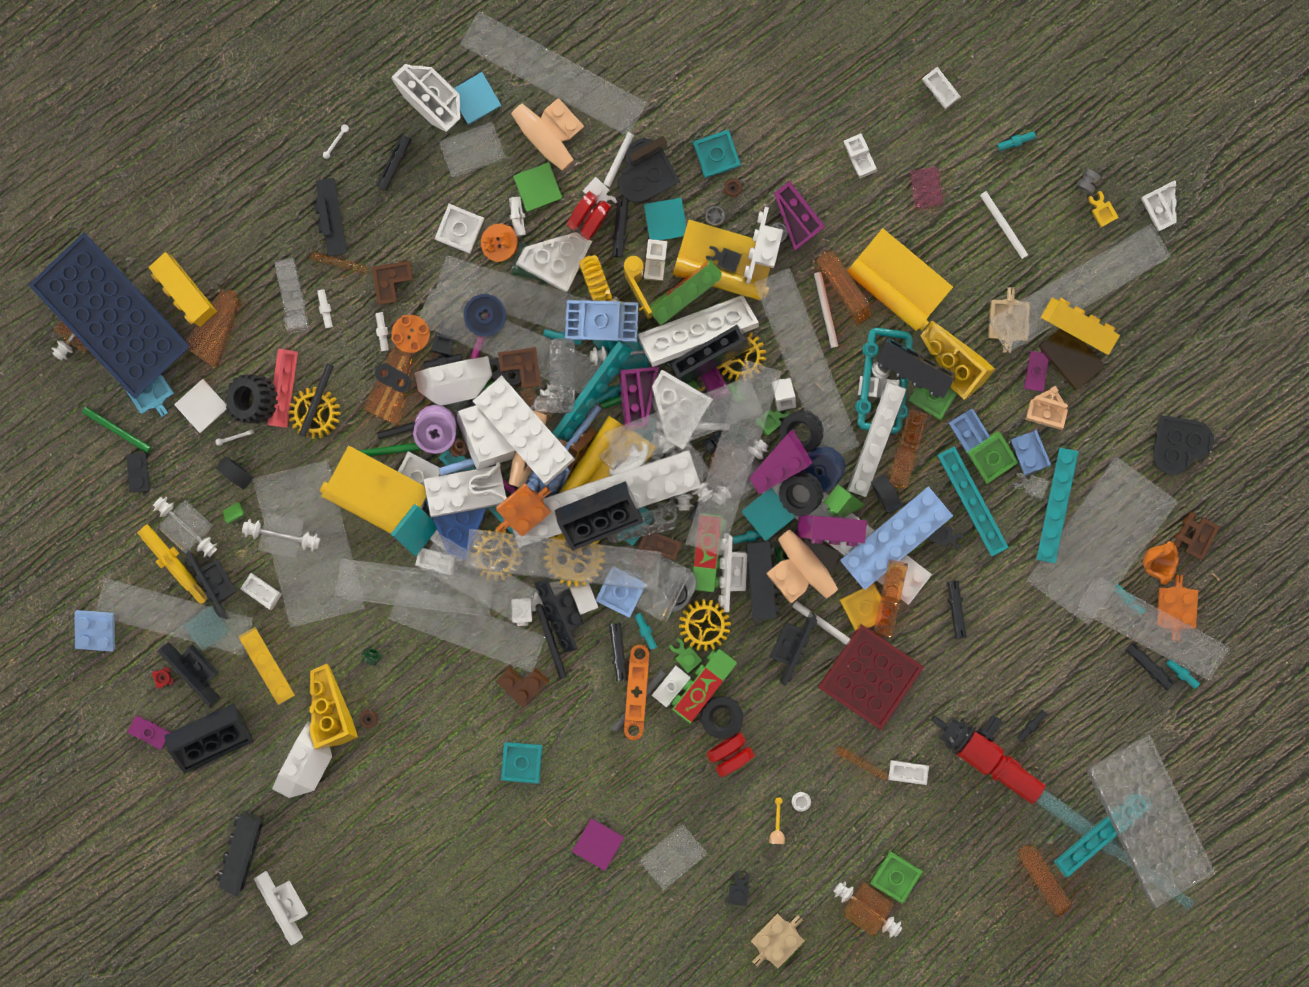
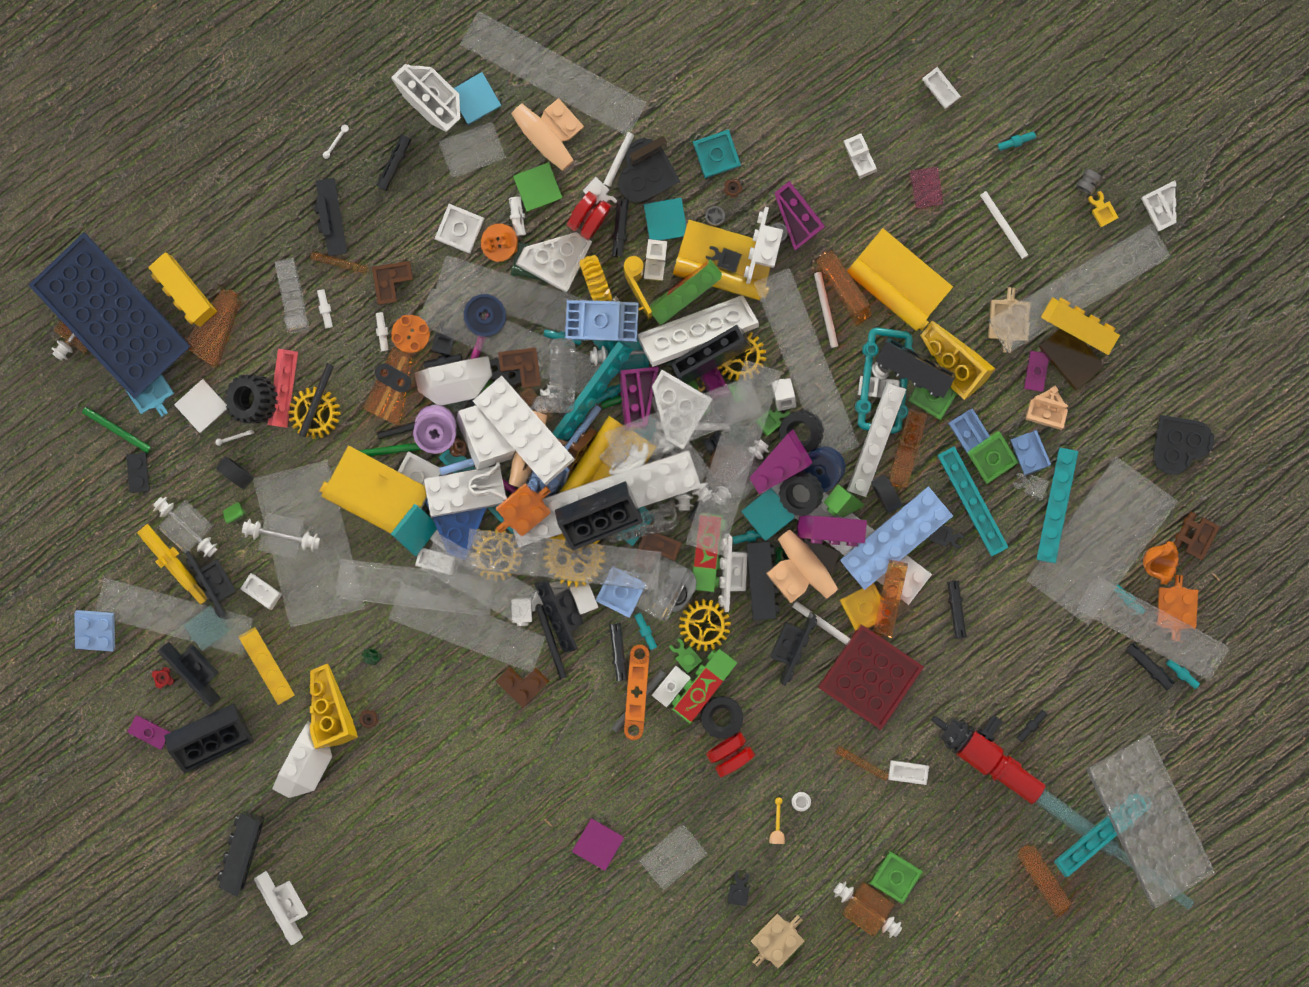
teal tile [501,742,543,784] -> none

